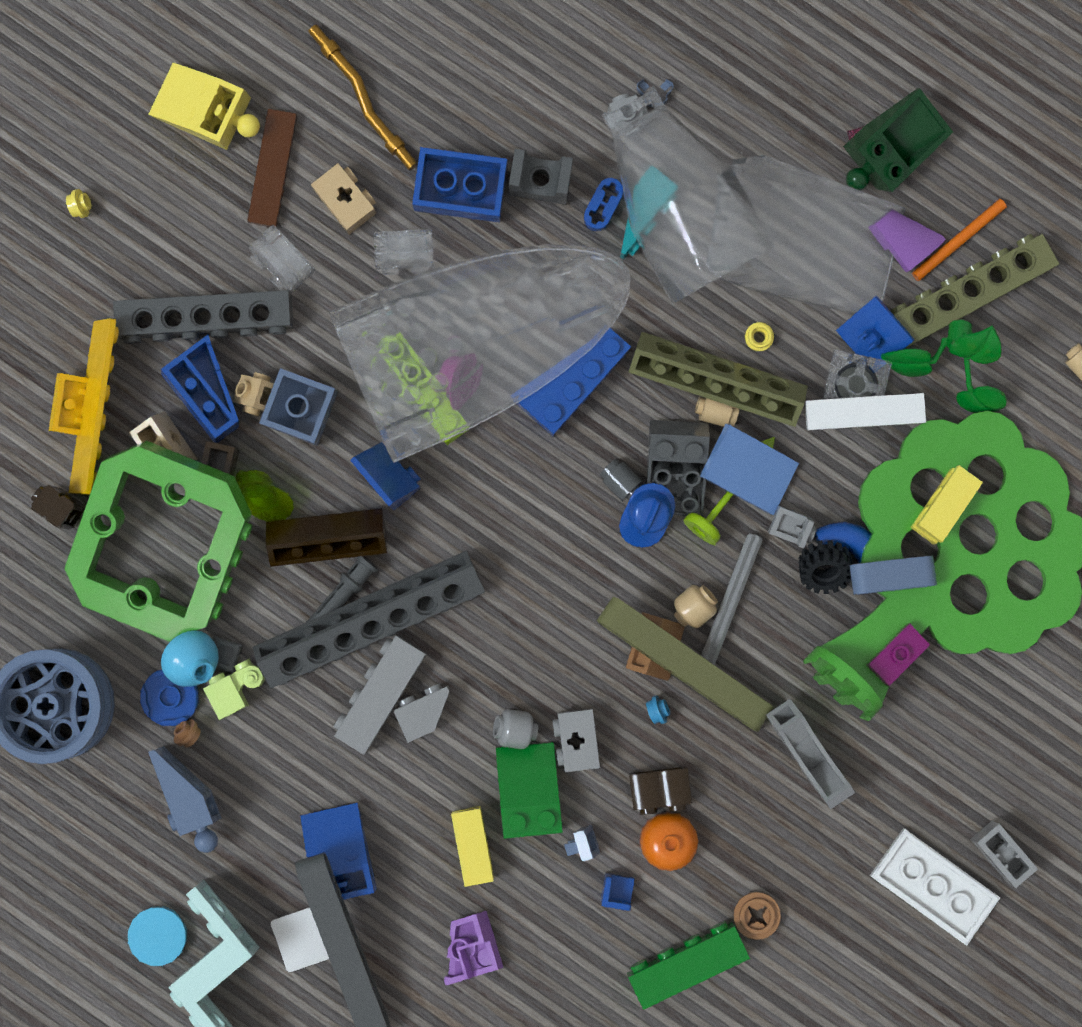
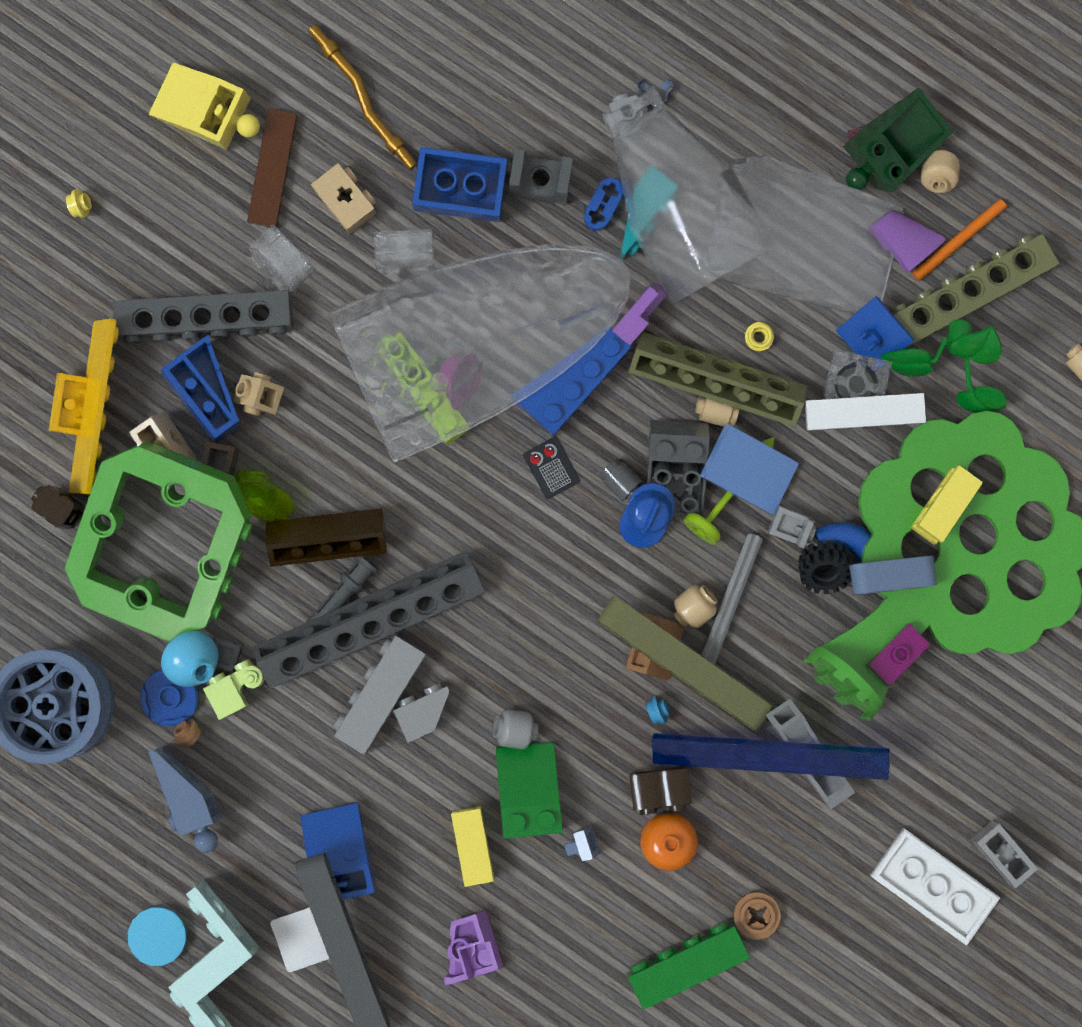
sand blue slope [259,368,338,446] -> none
blue slope [350,442,421,511] -> none
light grey brick [553,708,600,772] -> none
blue panel [600,873,635,911] -> none
none -> black sticker [523,437,580,499]
none -> medium lavender slope [612,283,667,345]
none -> clear blue tile [652,733,890,780]
none -> tan head [921,150,960,193]

